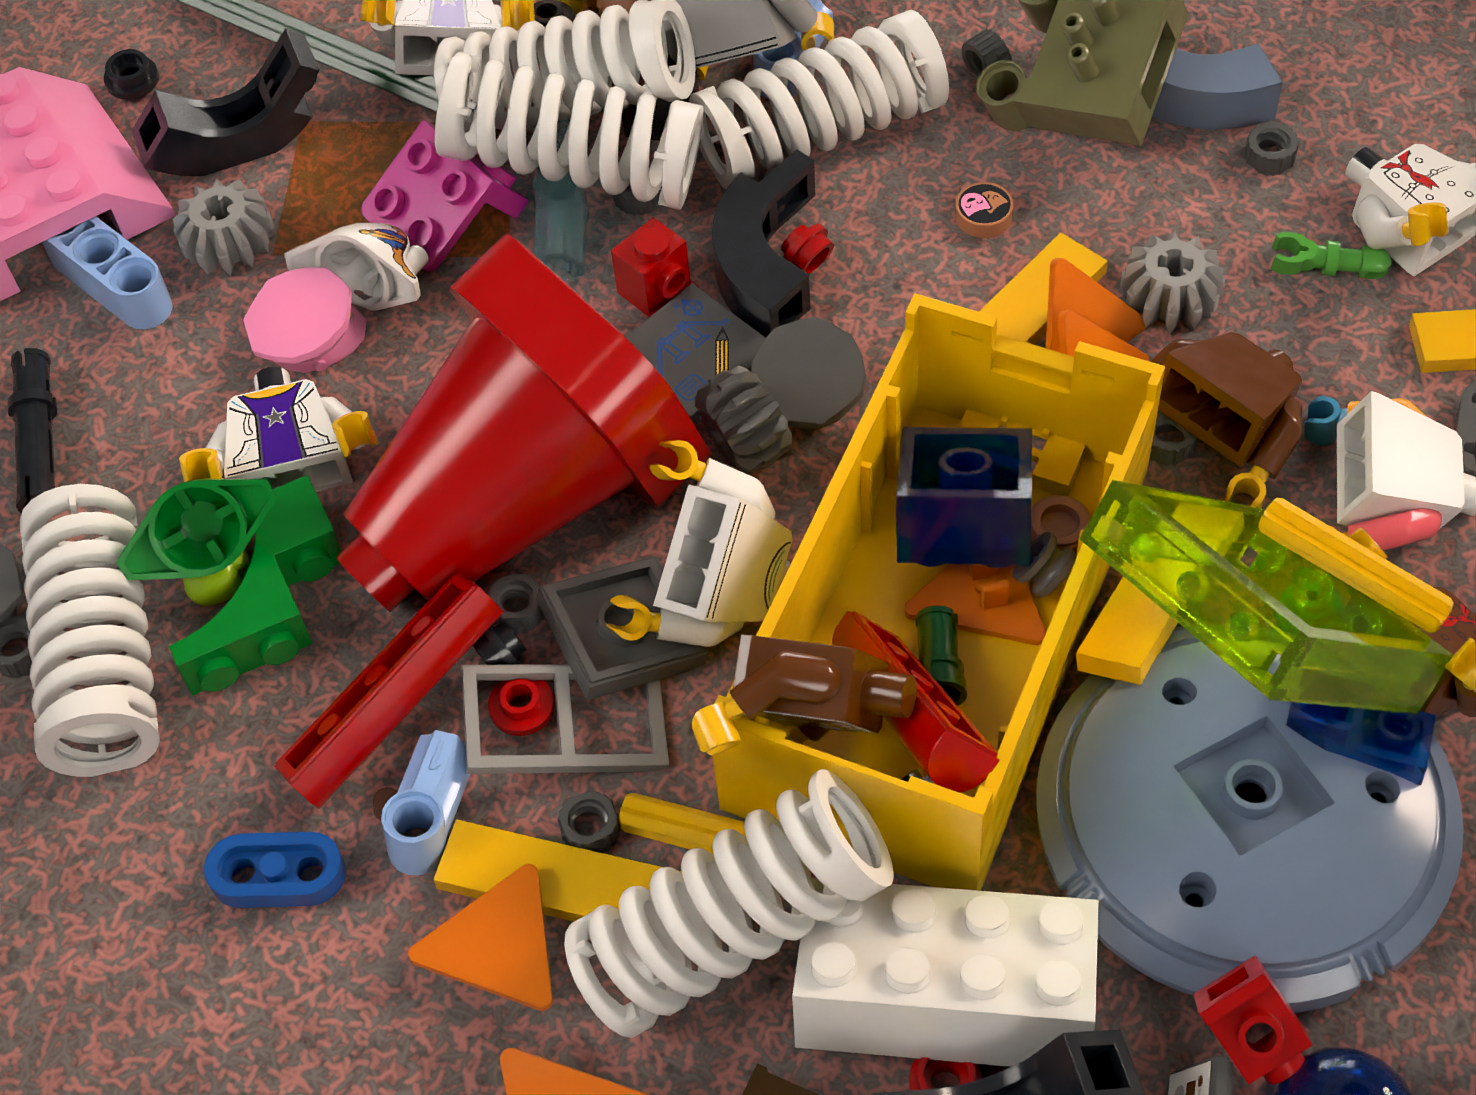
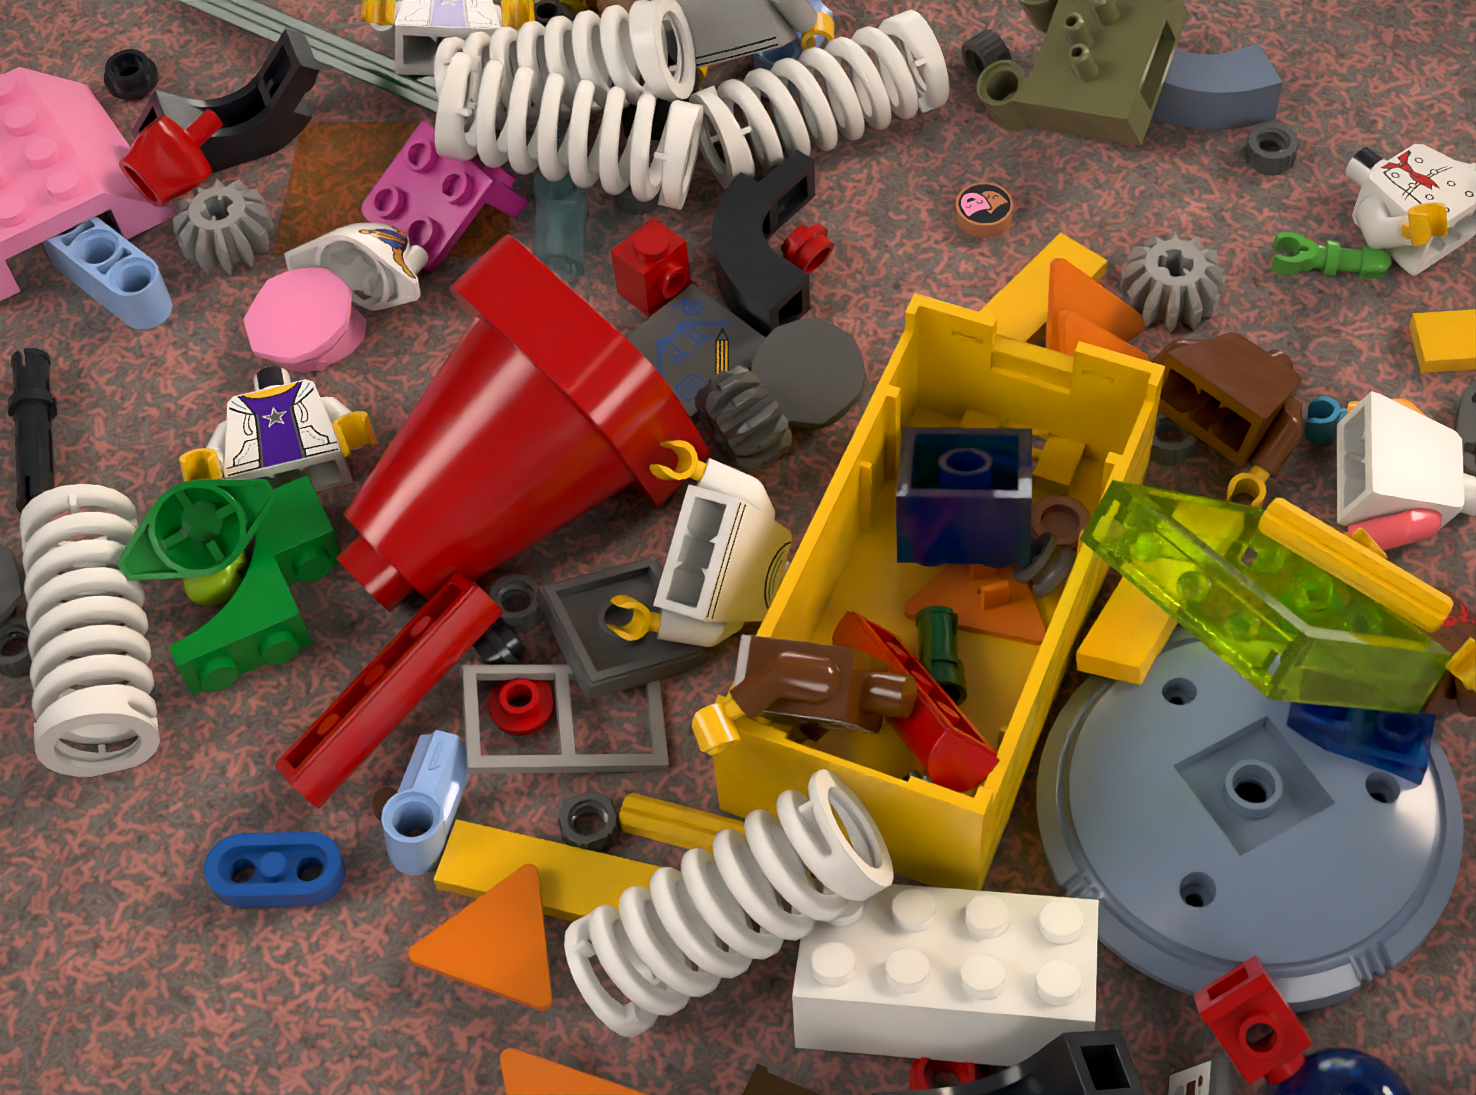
none -> red piece [119,109,223,207]

